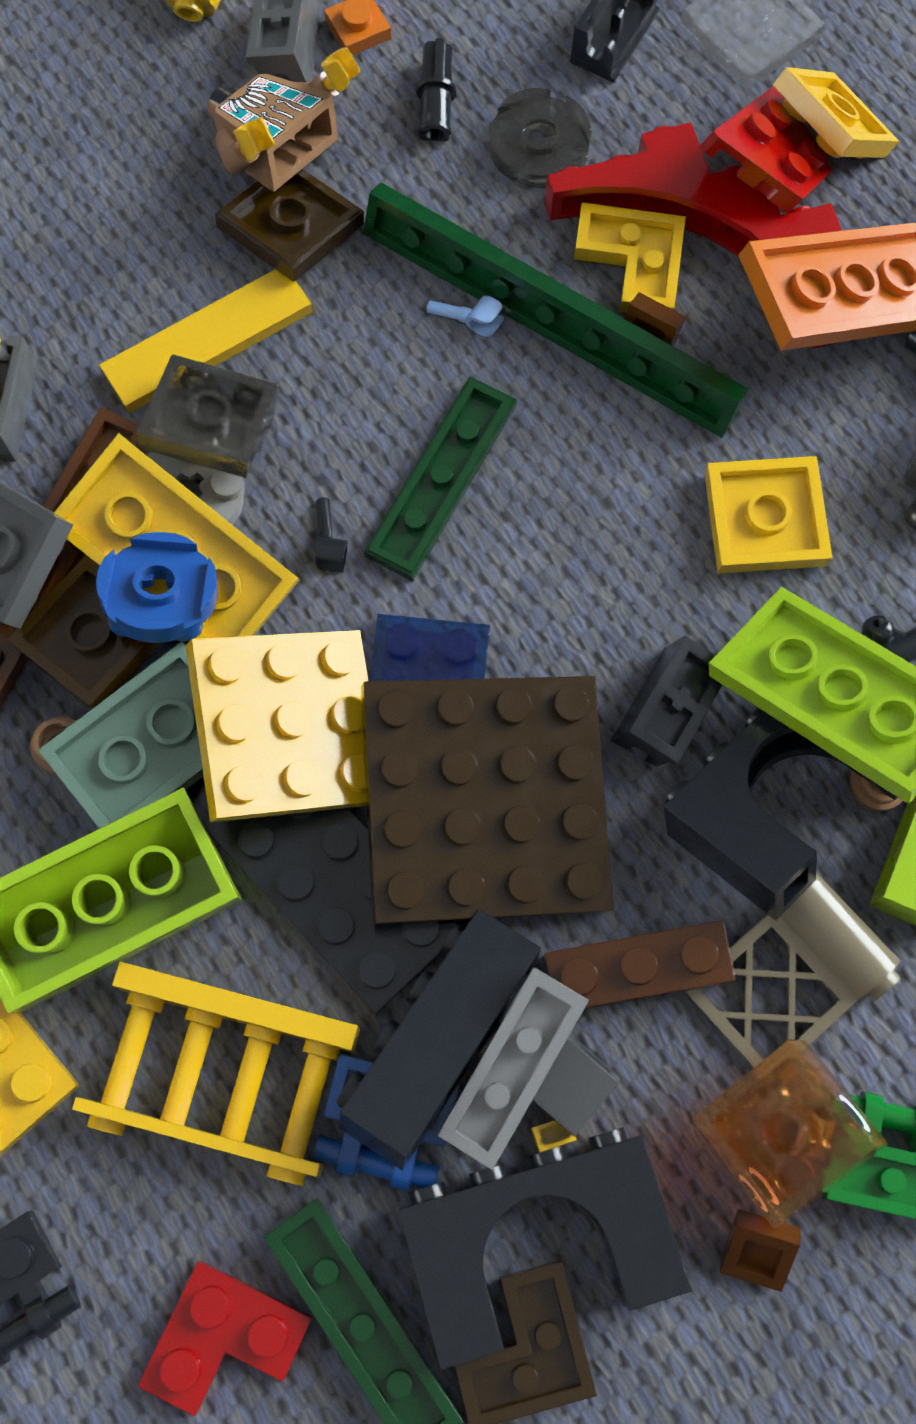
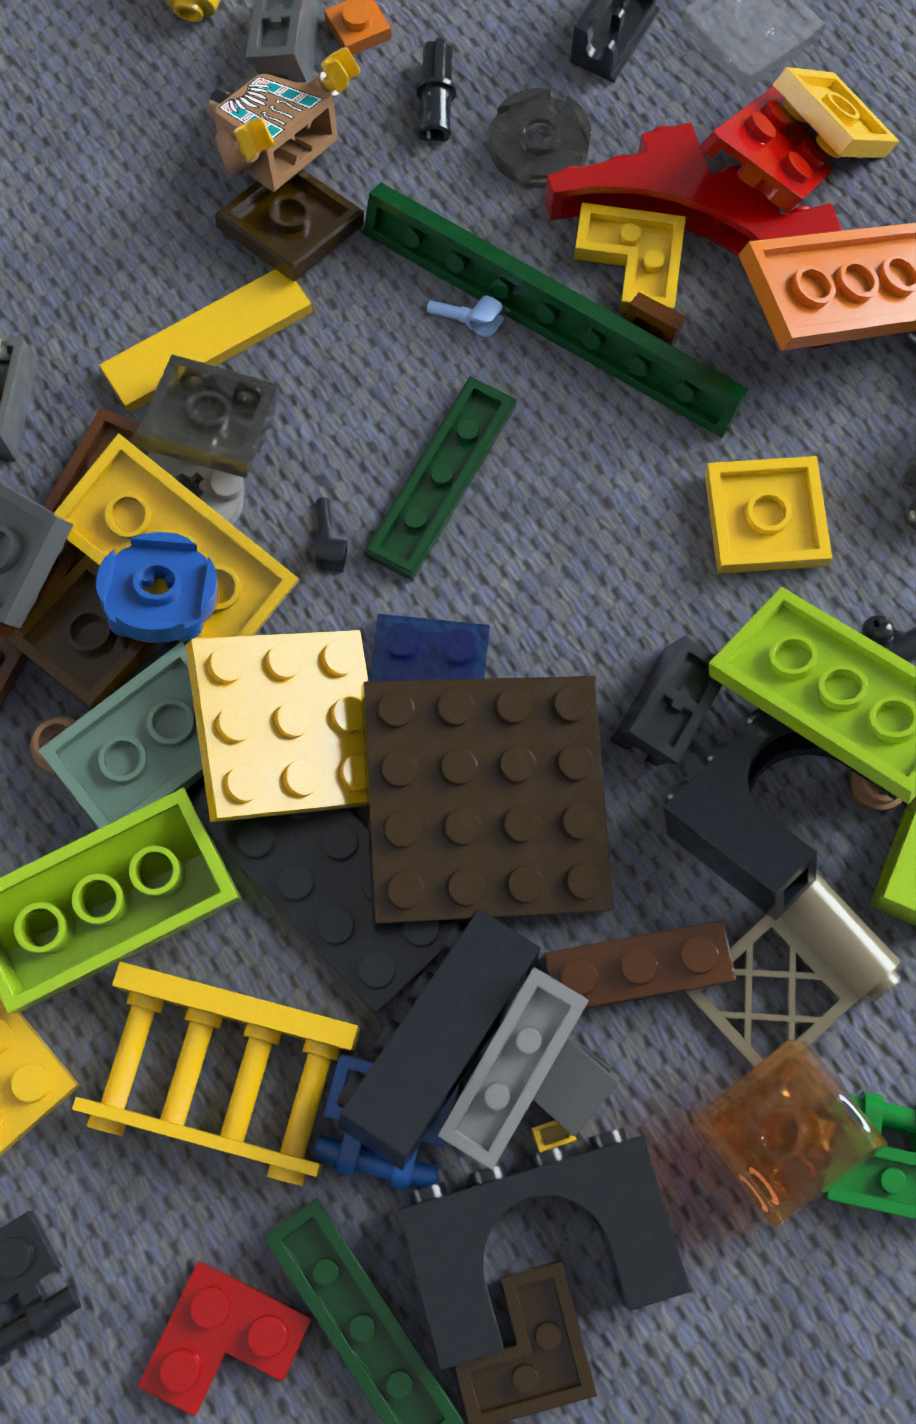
reddish brown plate [720,1209,800,1292] -> none

